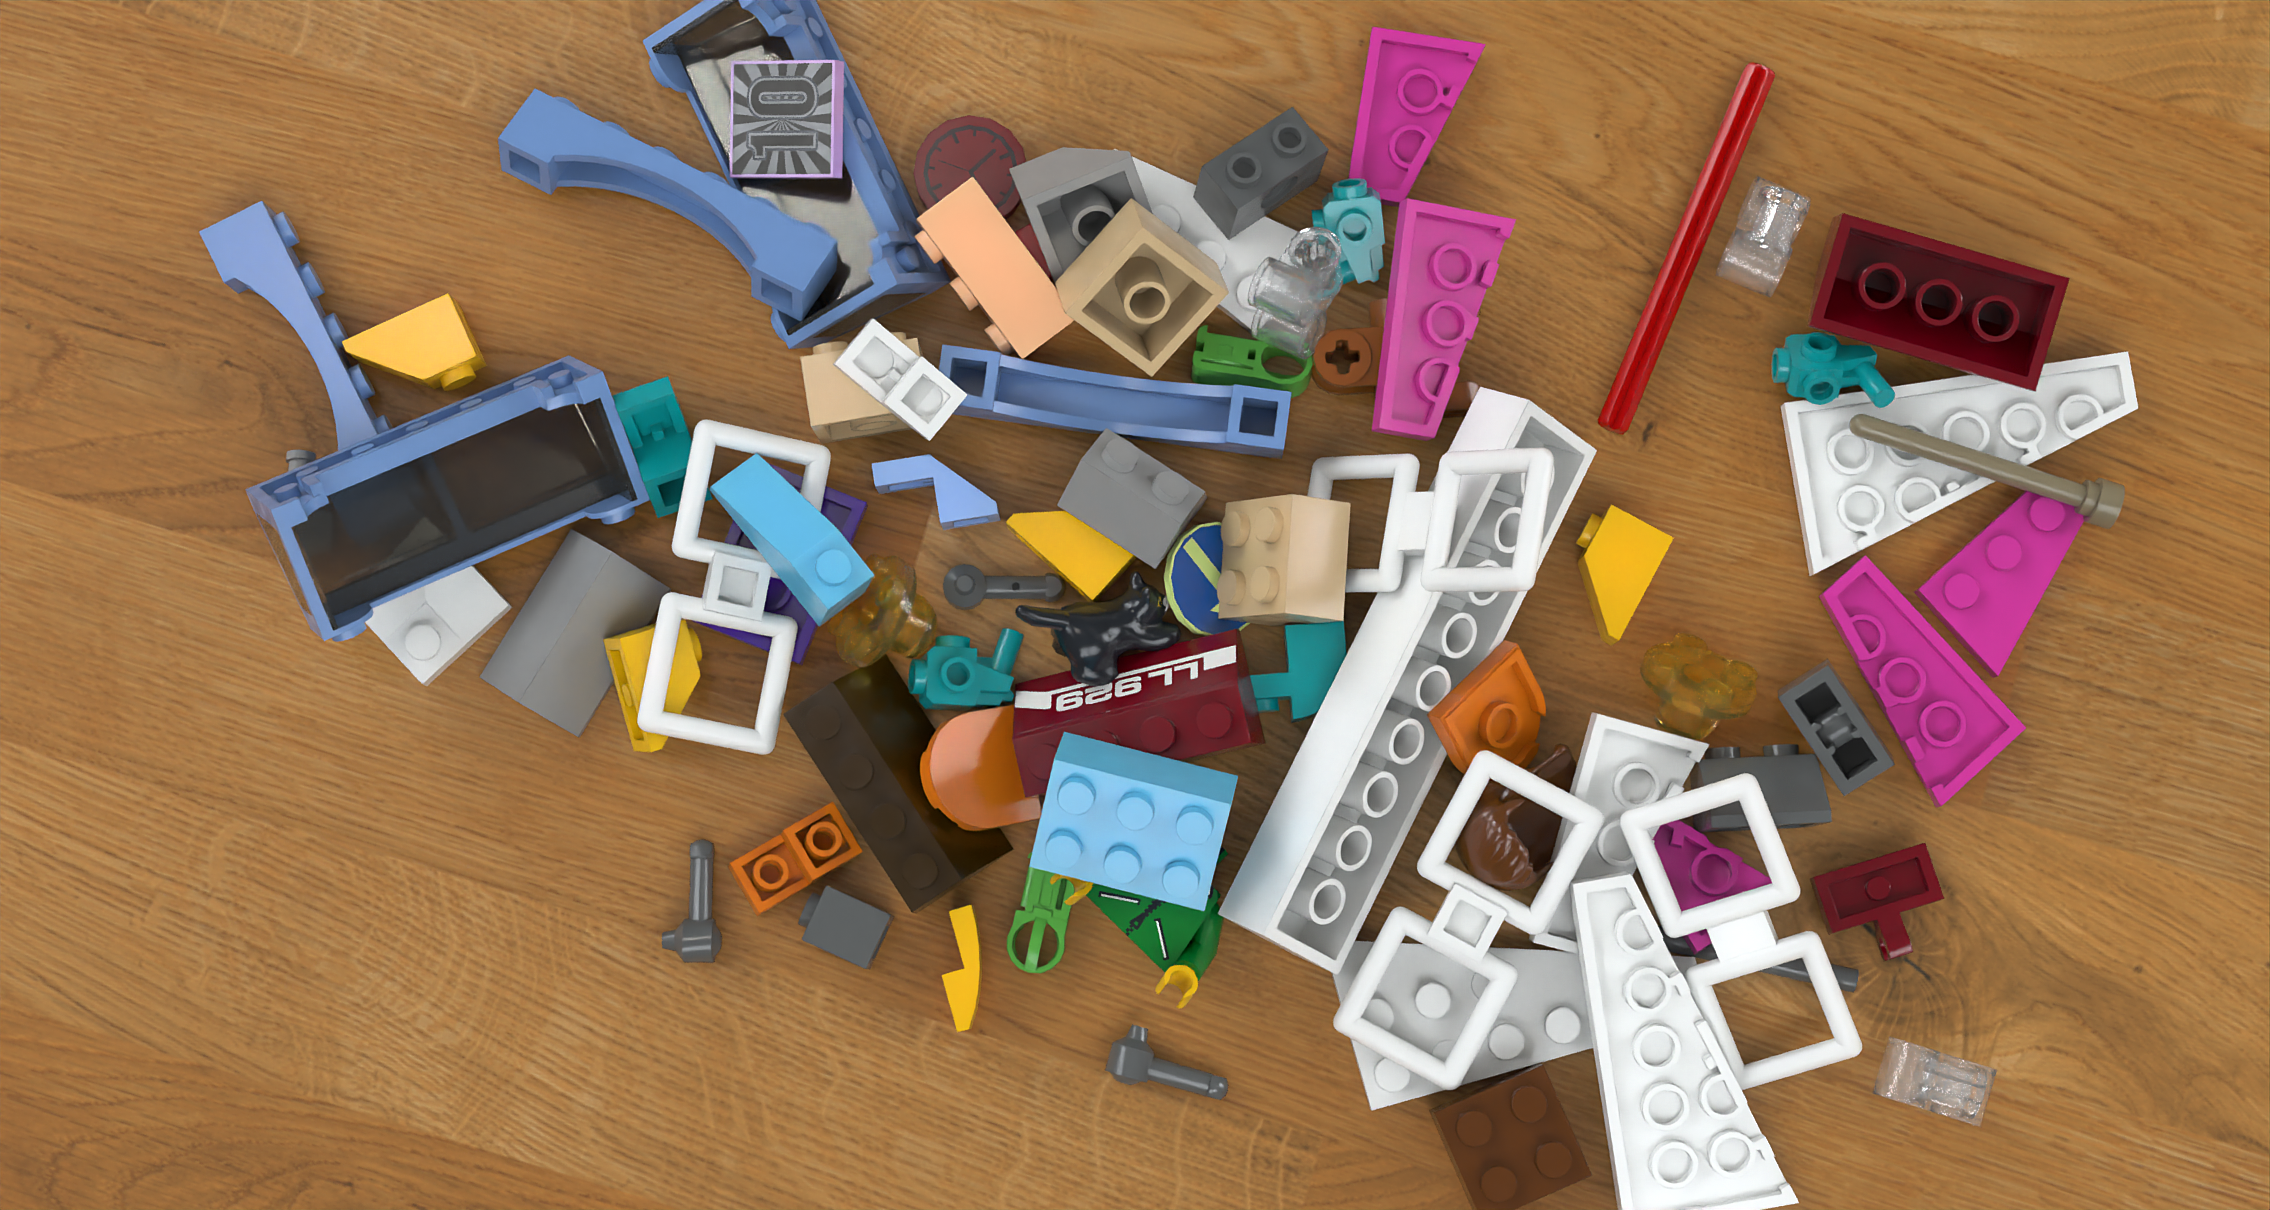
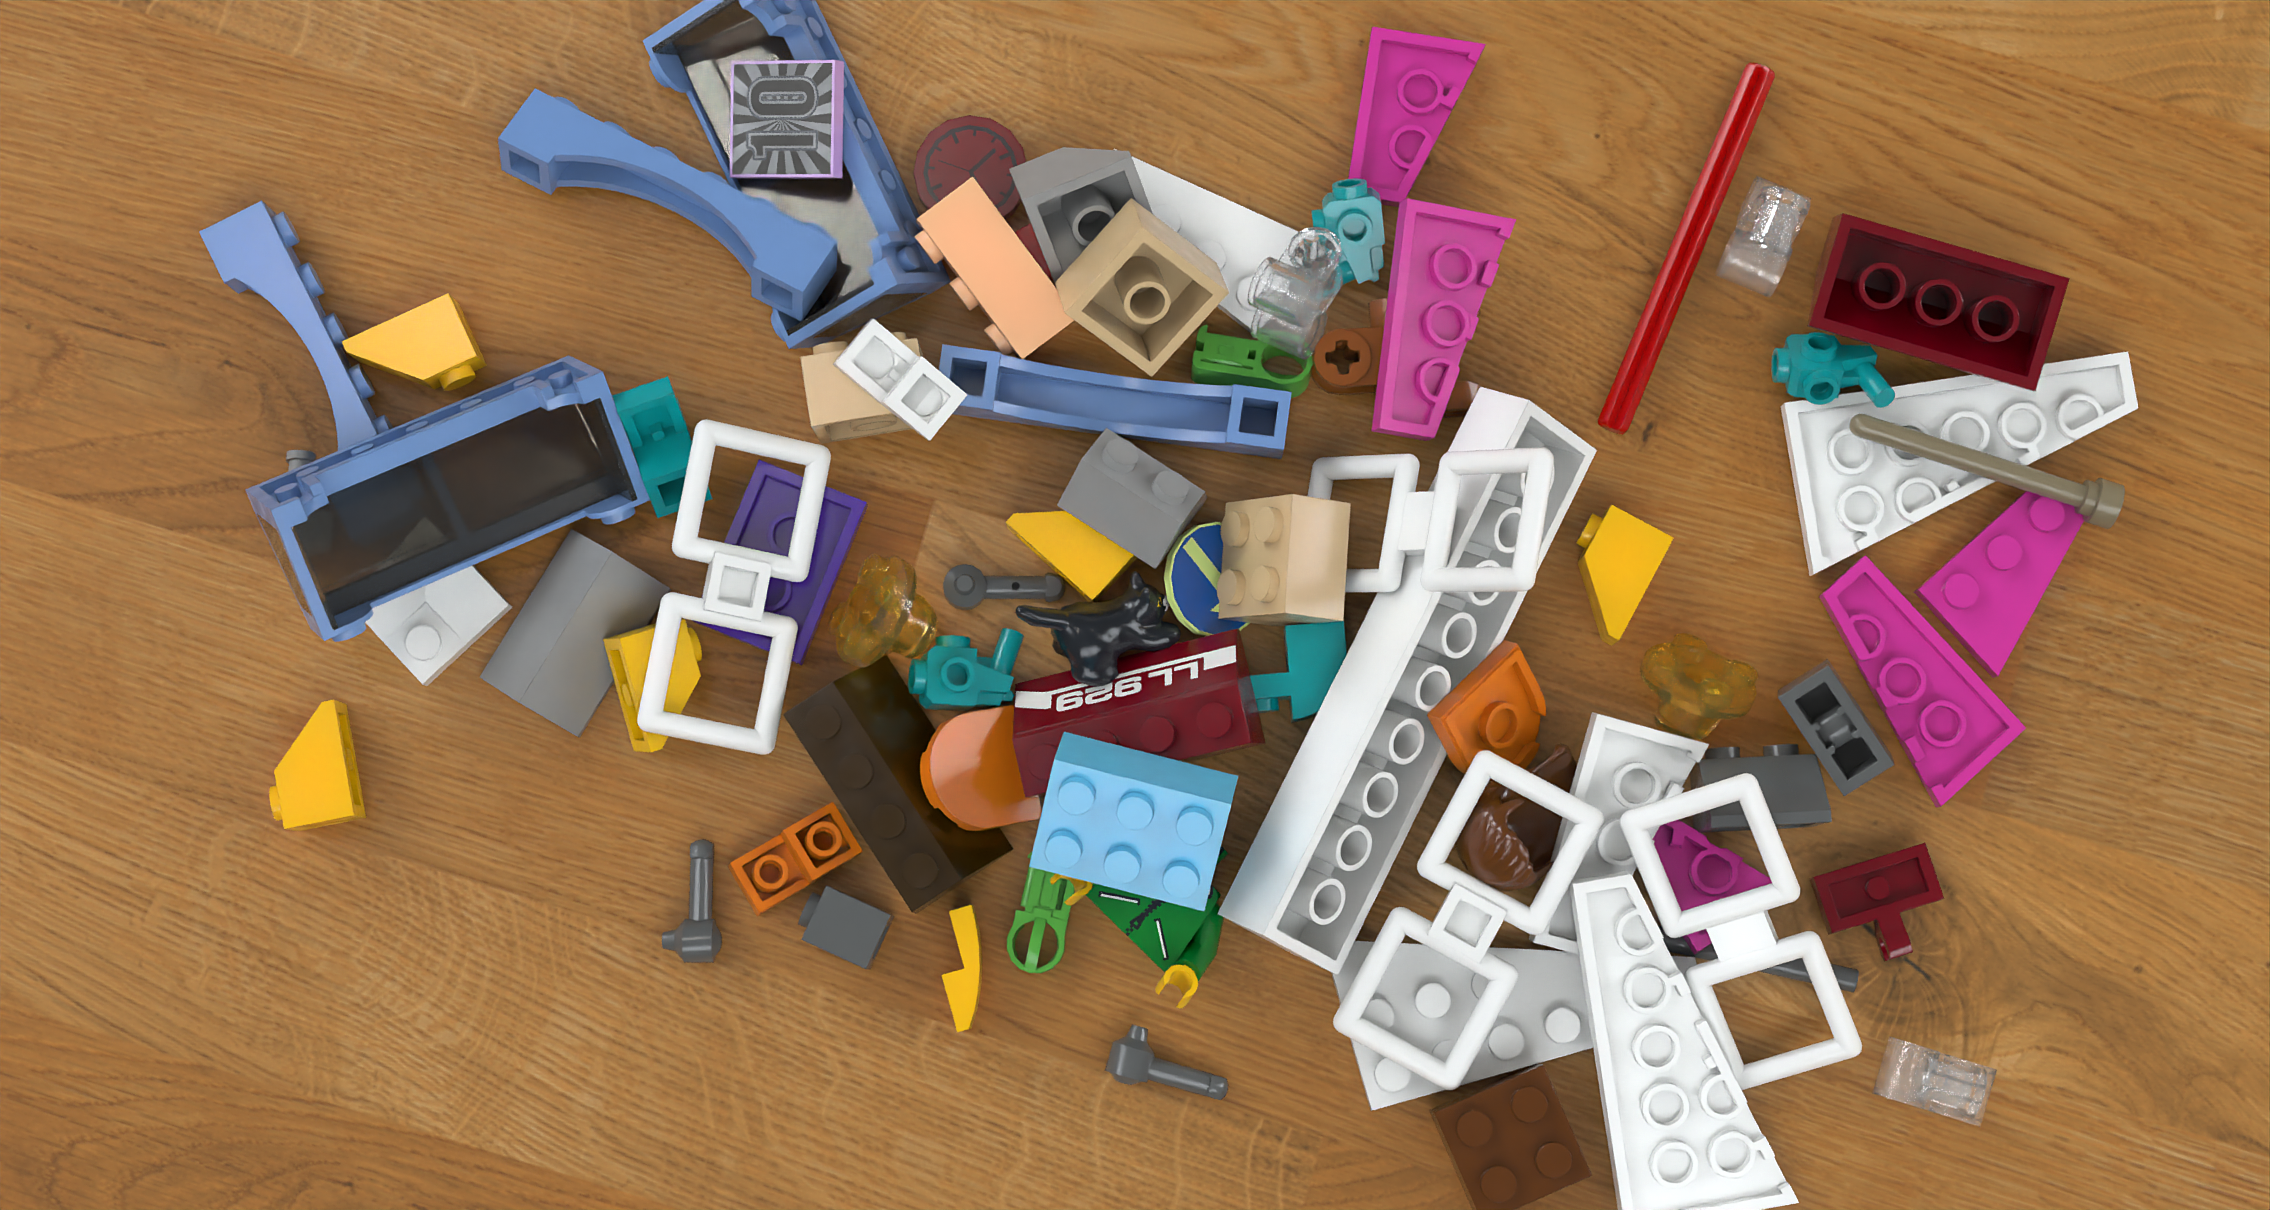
medium azure slope [709,453,874,627] -> none
light blue slope [872,454,1000,530] -> none
dark grey brick [1193,107,1329,240] -> none
none -> yellow slope [269,700,366,831]

